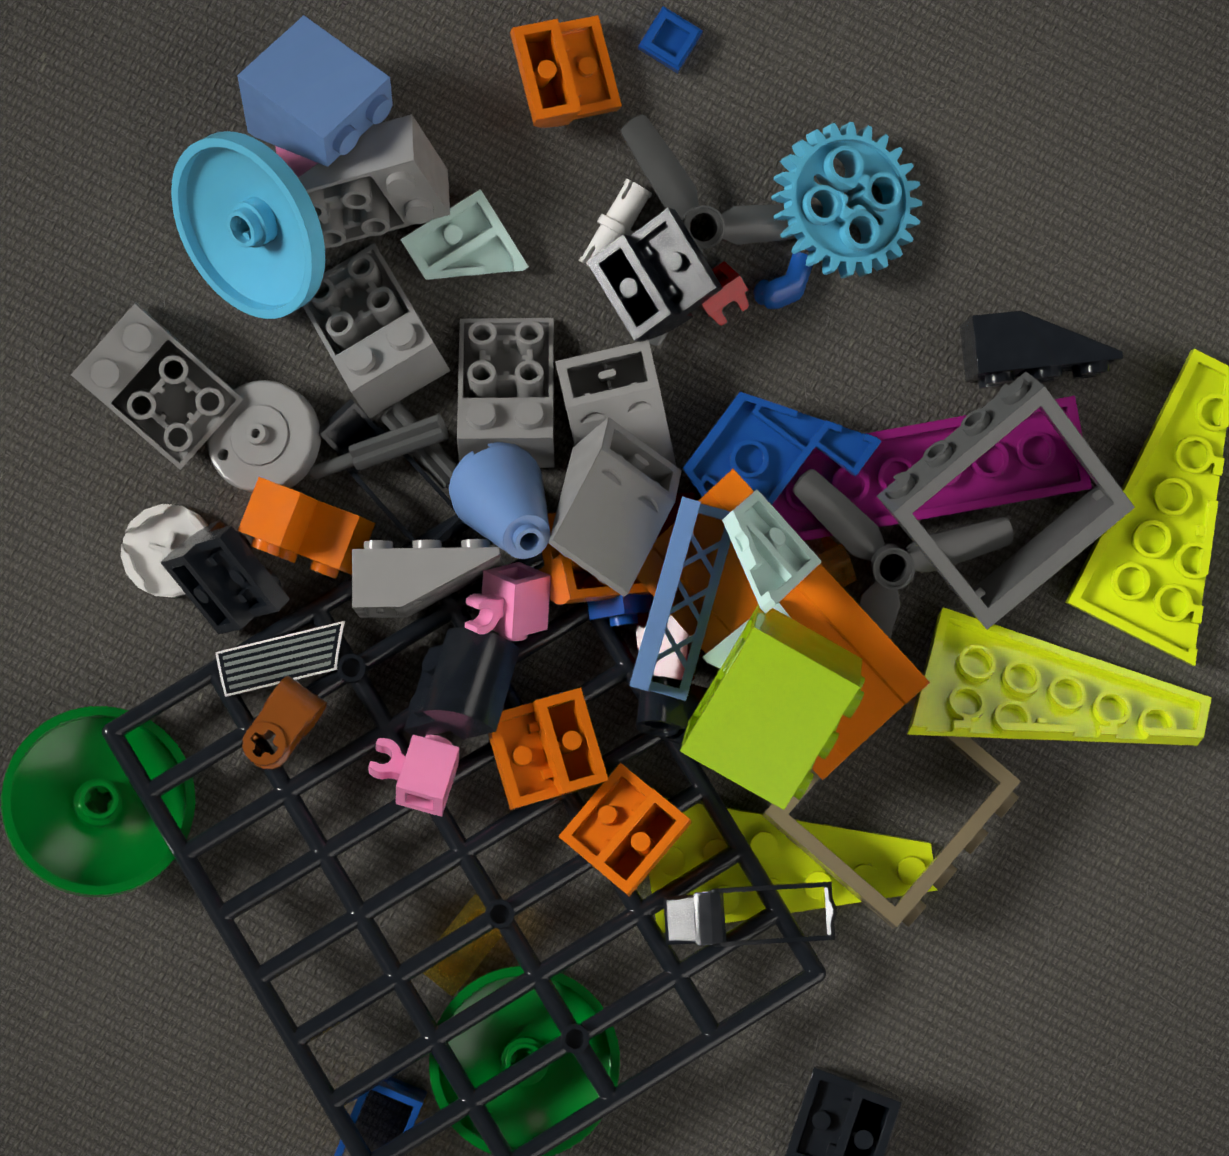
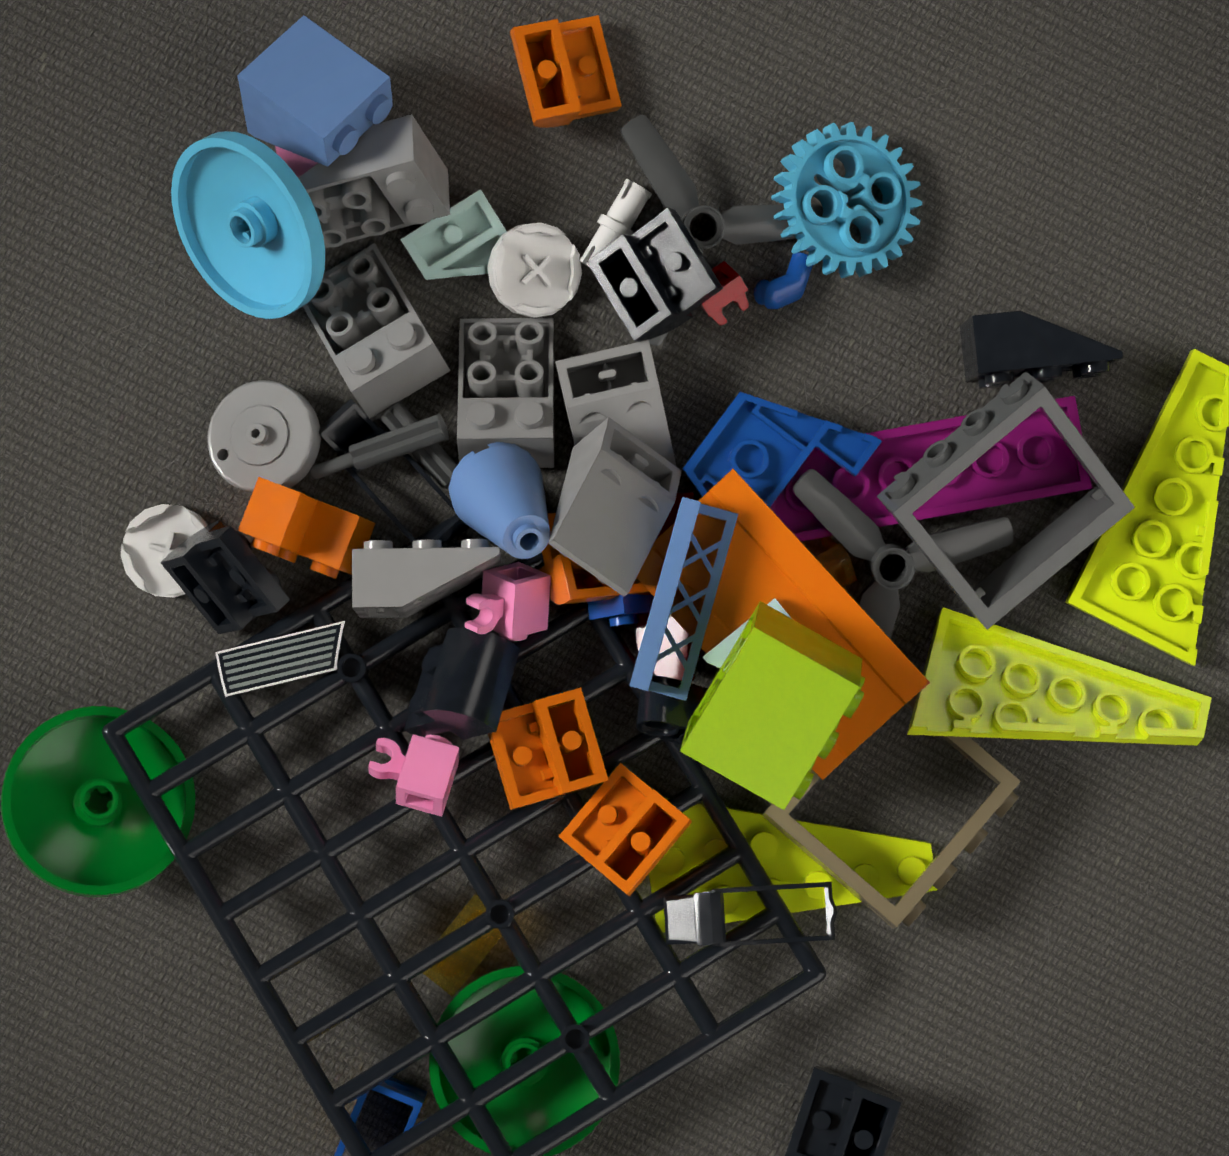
light grey slope [71,302,243,470] -> none
dark orange piece [242,675,327,770] -> none
blue tile [638,6,703,74] -> none
light aqua wing [722,490,822,614] -> none
none -> white tile [487,222,582,318]

